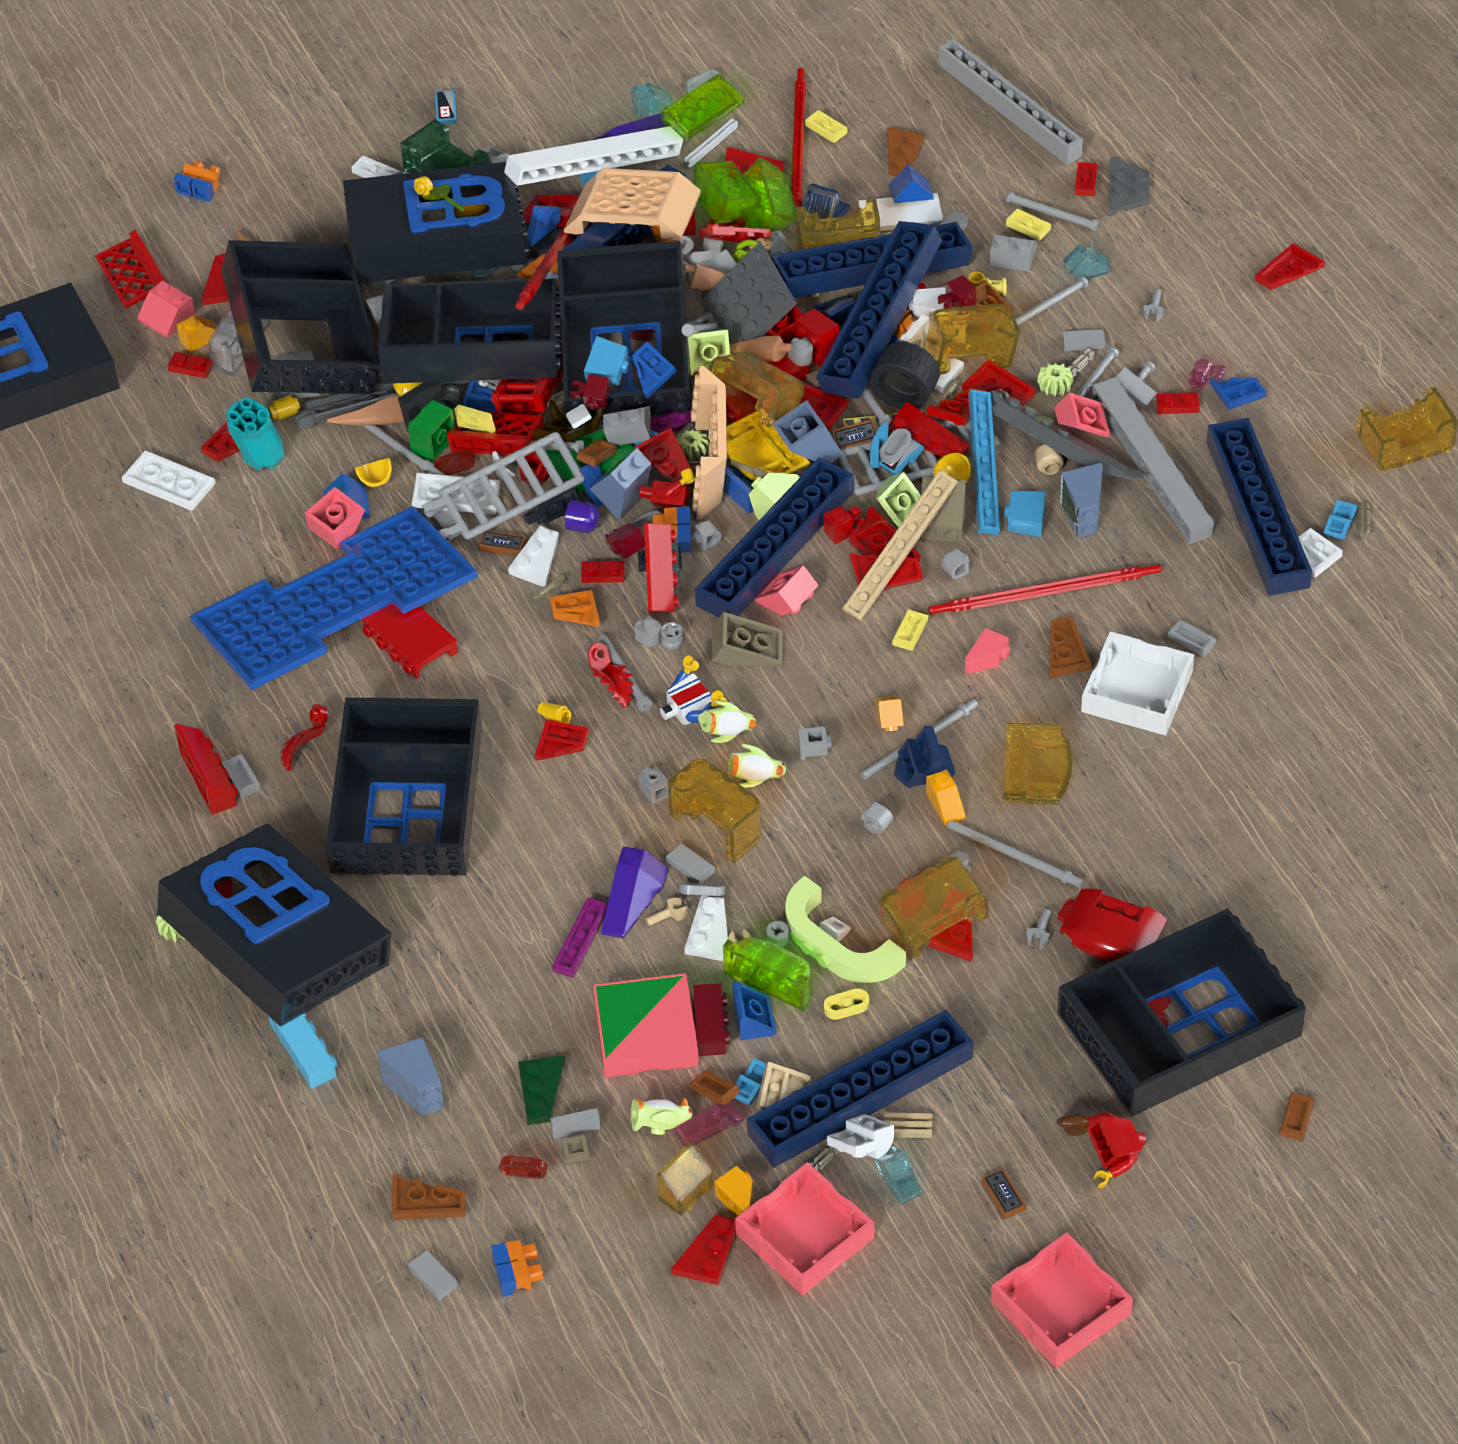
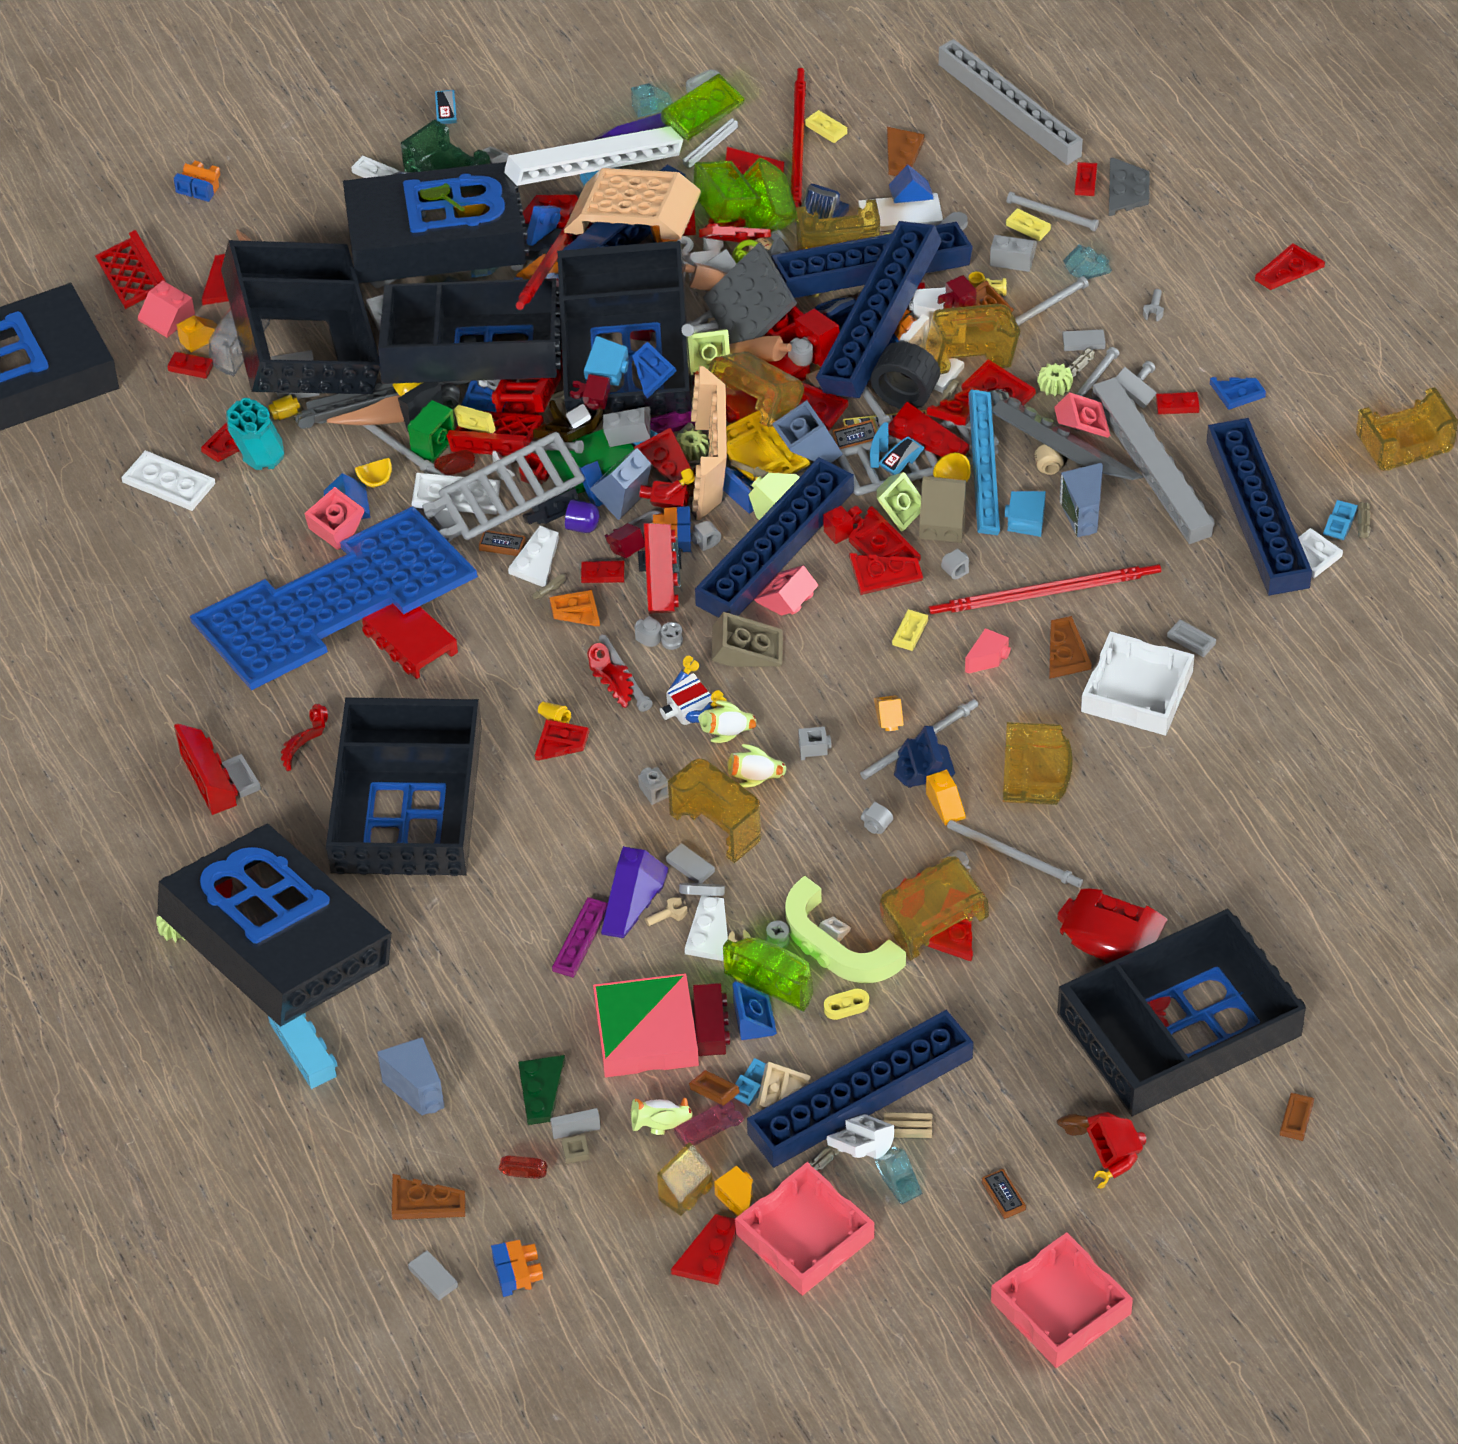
yellow plate [414,176,433,196] -> none
dark orange tile [577,439,617,467] -> none
tan tile [842,470,958,622] -> none
light grey tile [879,429,912,464] -> none
light grey bar [1026,909,1051,949] -> none
clear pink piece [1189,359,1226,390] -> none

